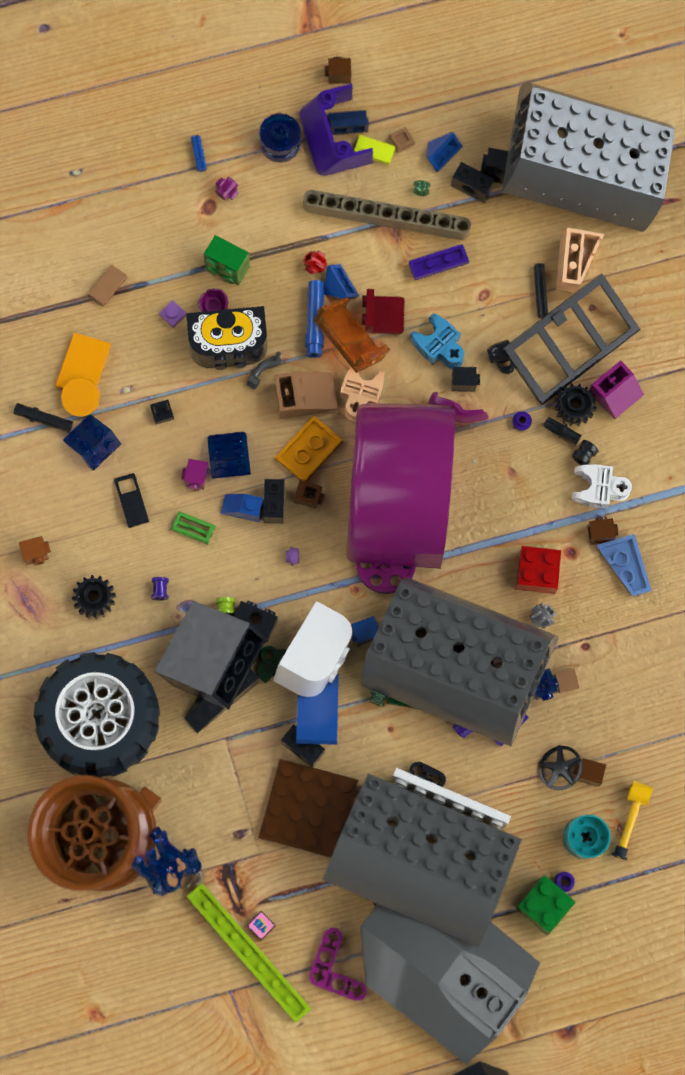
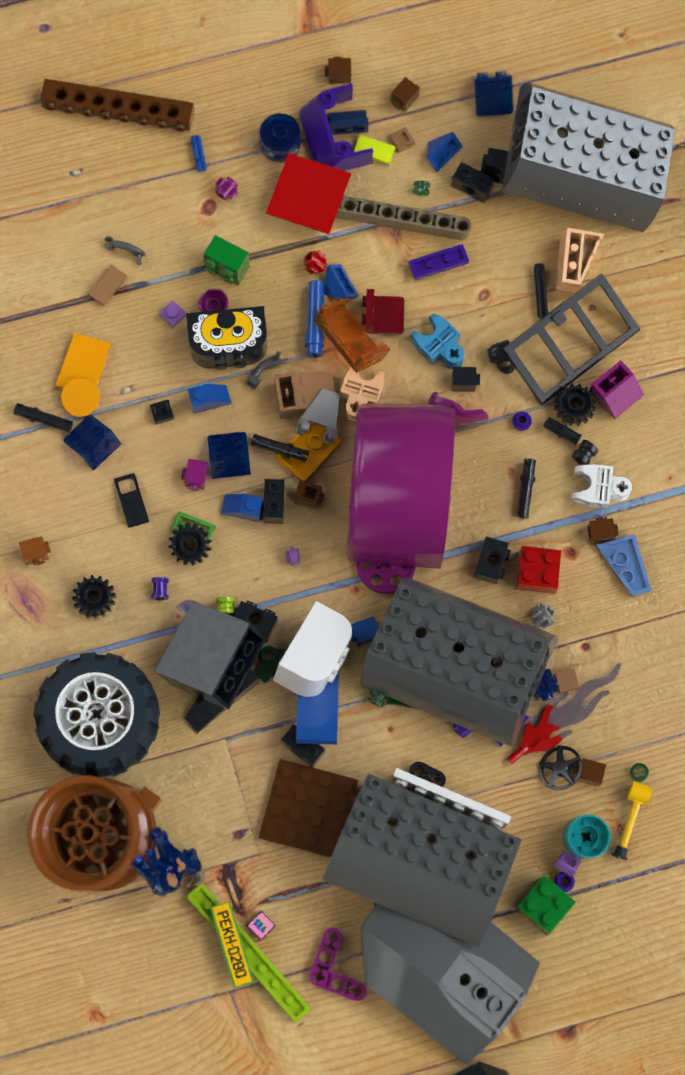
none -> reddish brown brick [40,79,194,132]
none -> dark grey piece [105,236,145,265]
none -> black gear [168,522,213,566]
none -> blue slope [188,384,232,414]
none -> tile [210,901,254,988]
none -> black pin [251,434,309,462]
none -> red piece [266,153,352,234]
none -> light grey flag [295,388,340,444]
none -> reddish brown brick [391,77,420,112]
none -> clear blue bracket [472,71,514,116]
none -> black brick [474,536,511,584]
none -> piece [507,663,621,764]
none -> black pin [516,458,536,518]
none -> medium lavender tile [555,850,581,877]
none -> clear green bush [630,763,649,782]

